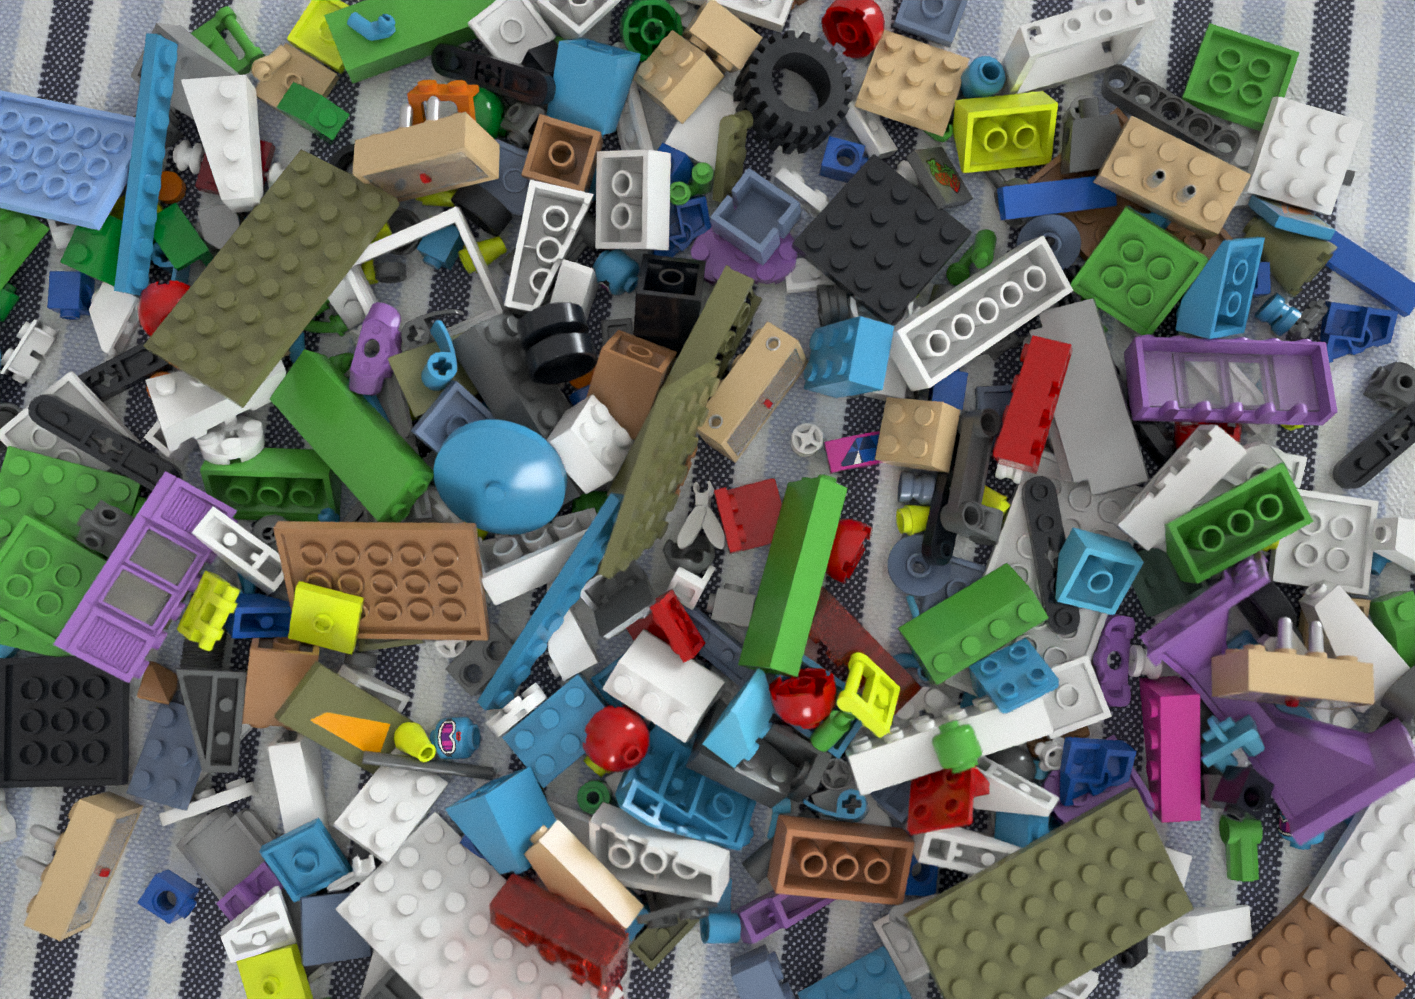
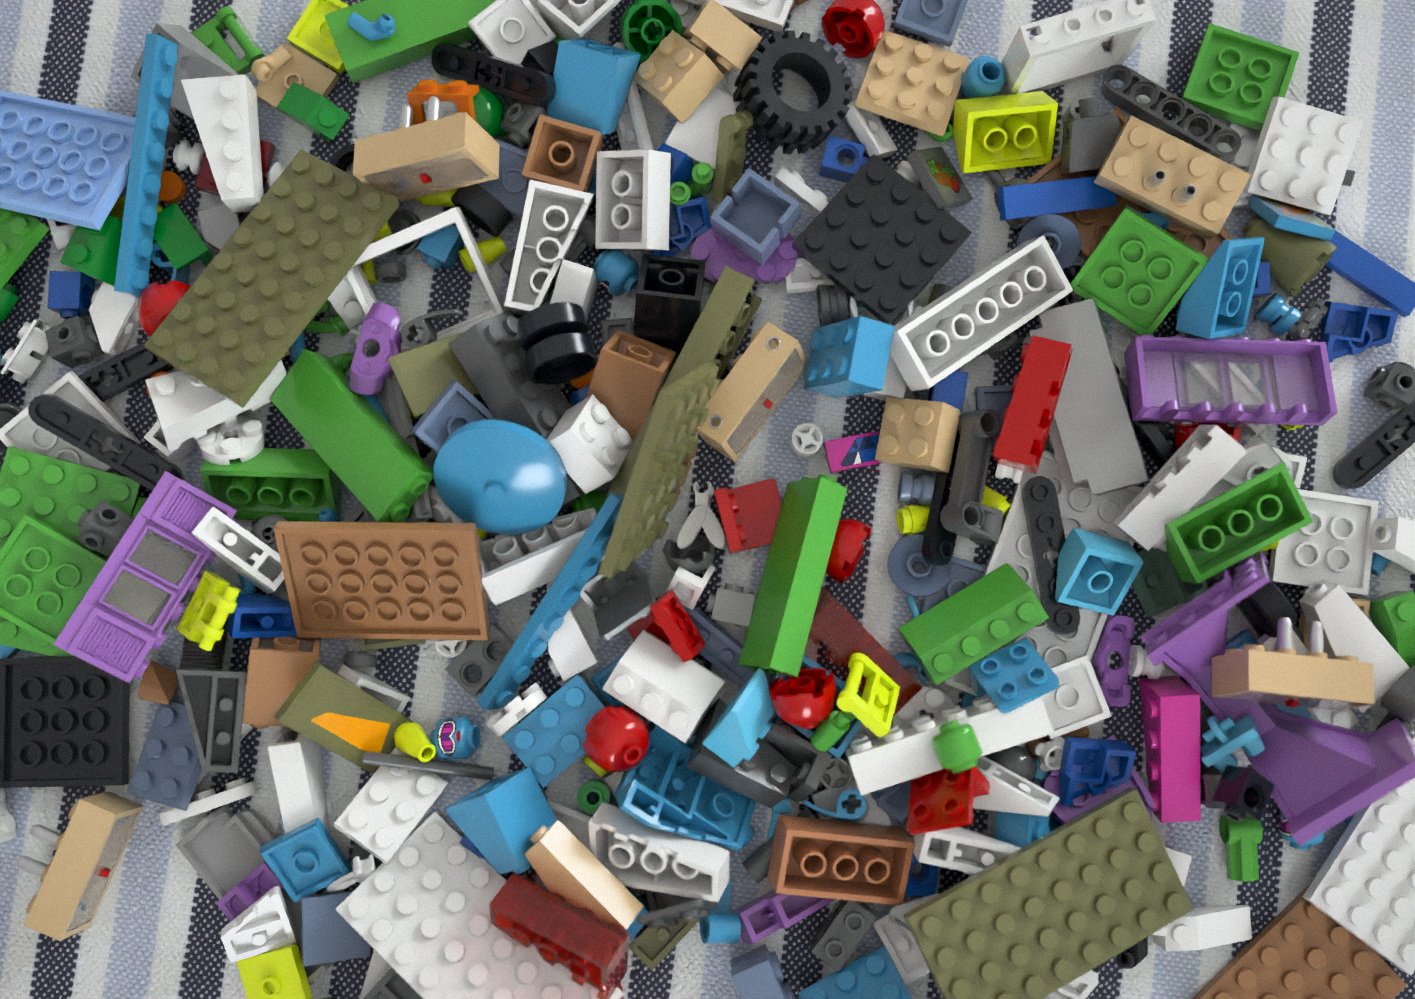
blue brick [137,869,200,924] -> none
neon yellow plate [288,581,364,655] -> none
dark azure panel [421,320,457,391] -> none
bright green plant [946,229,997,286] -> none
none -> dark grey brick [45,316,104,368]
none -> dark grey brick [809,900,877,972]

